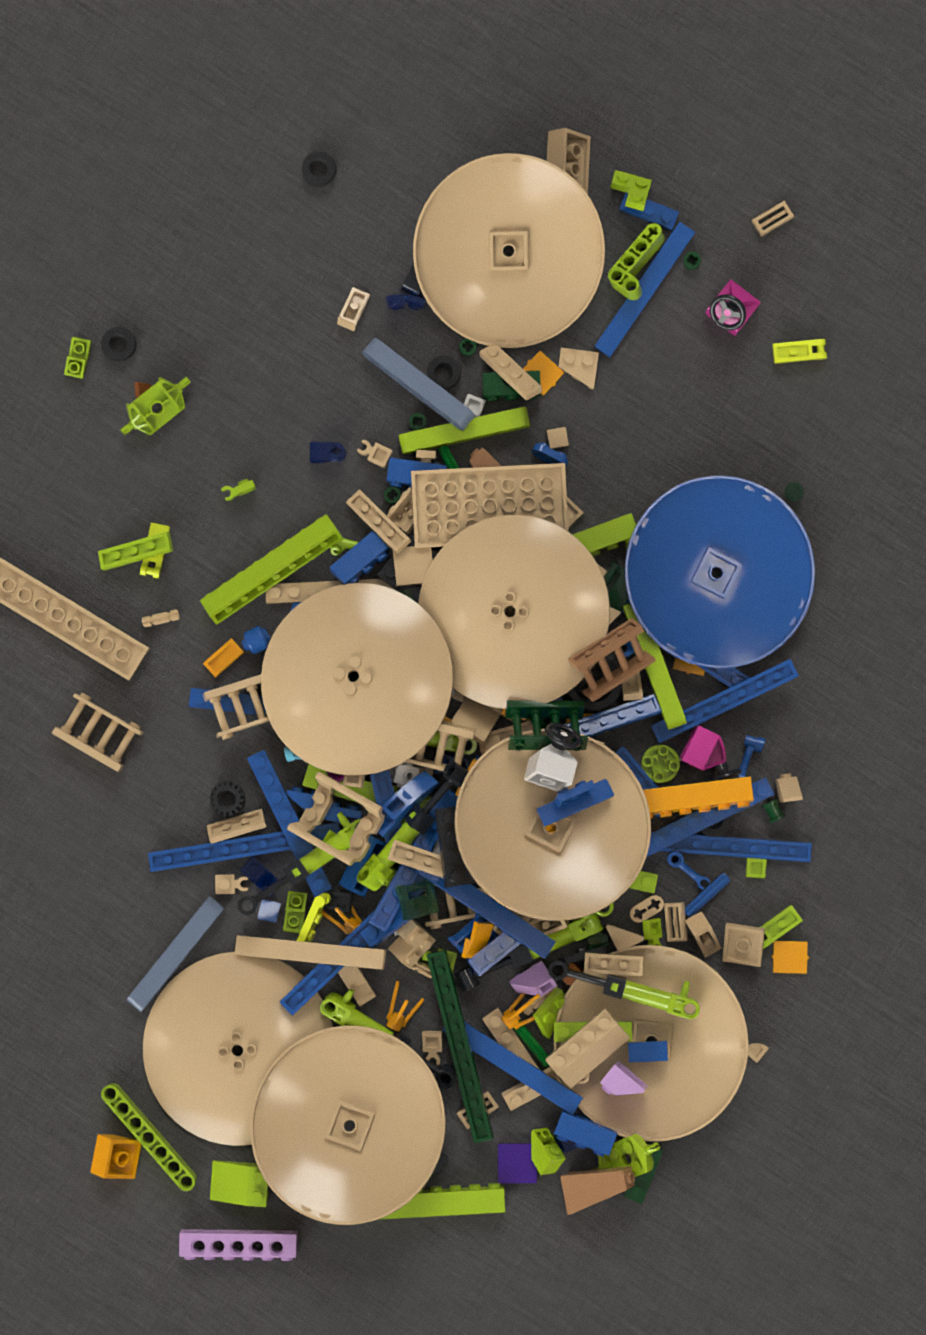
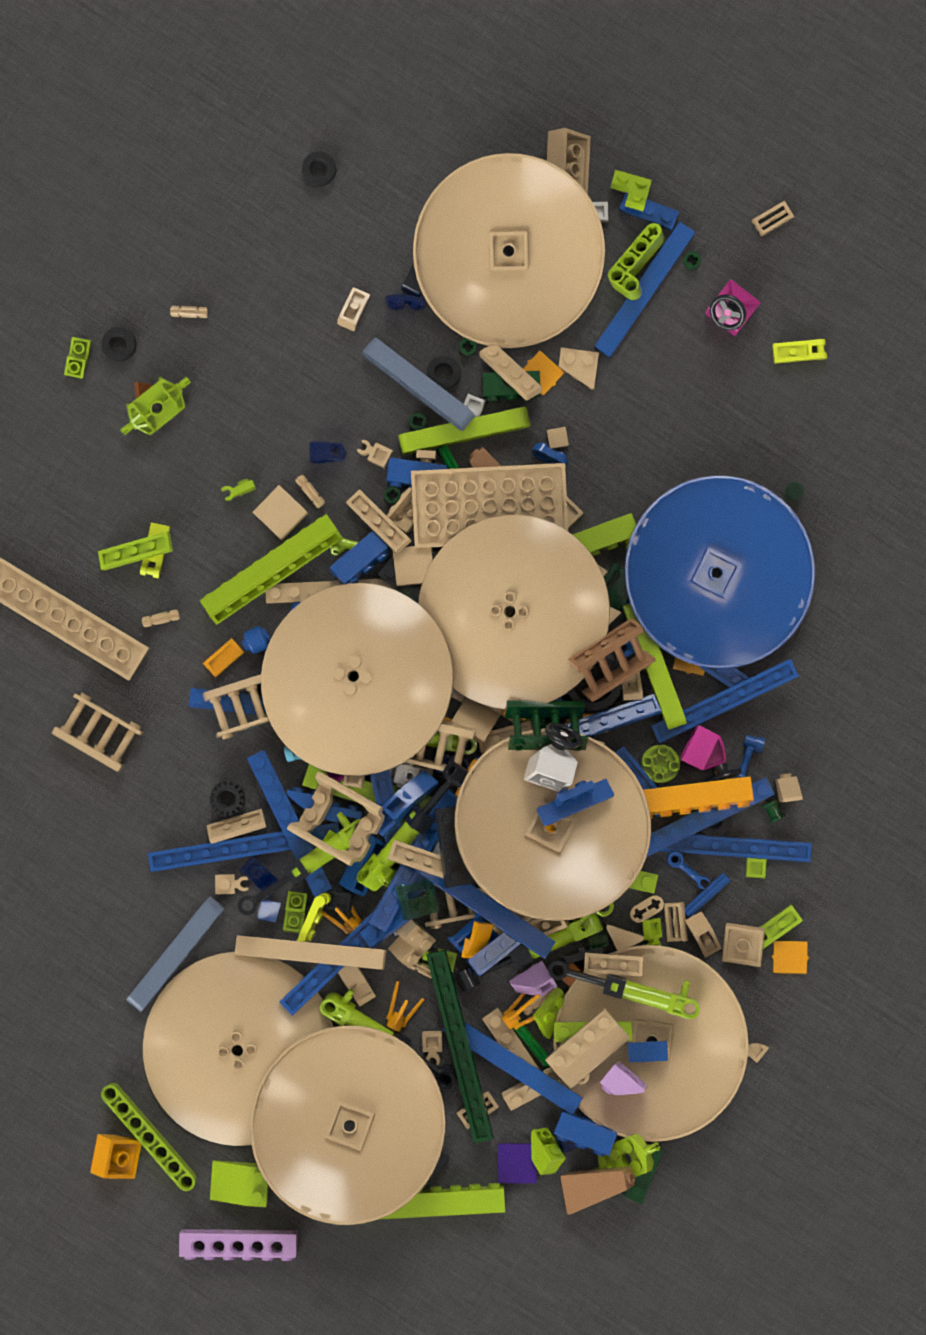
none -> tan axle [170,306,208,318]
none -> tan slope [253,485,308,540]
none -> tan axle [295,475,325,508]
none -> white tile [593,202,608,222]

